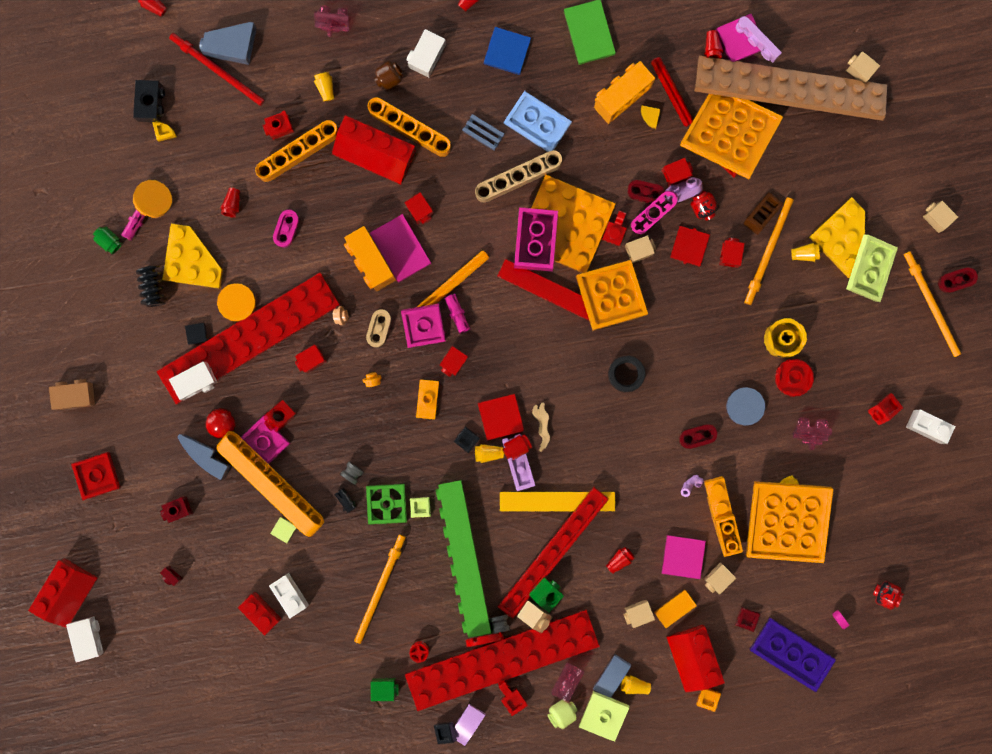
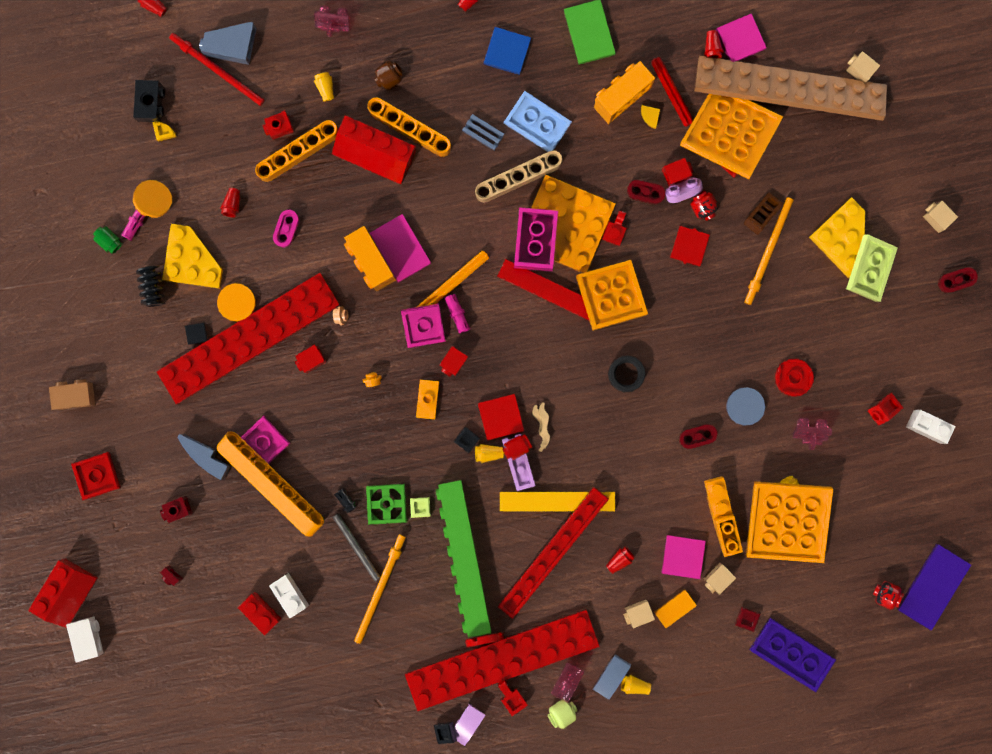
white brick [169,361,218,401] -> none
red hair [206,408,235,439] -> none
red brick [264,400,295,433] -> none
yellowish green tile [270,517,296,543] -> none
dark grey wheel [340,462,364,485] -> none
tan plate [366,310,391,347] -> none
green brick [371,678,399,701] -> none
red brick [404,192,434,224] -> none
white brick [407,29,446,78] -> none
red wheel [409,641,429,663] -> none
dark grey wheel [489,615,510,634] -> none
tan brick [517,601,552,633] -> none
green brick [529,577,564,613] -> none
yellowish green plate [579,691,629,742] -> none
tan brick [625,235,656,263] -> none
dark pink beam [631,190,678,234] -> none
red slope [666,624,725,692] -> none
lavender arm [681,475,704,497] -> none
light orange tile [696,689,721,712] -> none
red brick [719,238,744,268] -> none
lavender plate [735,16,782,63] -> none
yellow brick [764,318,807,358] -> none
yellow cone [791,243,820,262] -> none
dark pink tile [832,610,850,629] -> none
light orange bar [903,251,961,357] -> none
none -> flat silver bar [332,513,381,581]
none -> dark purple tile [897,544,971,631]

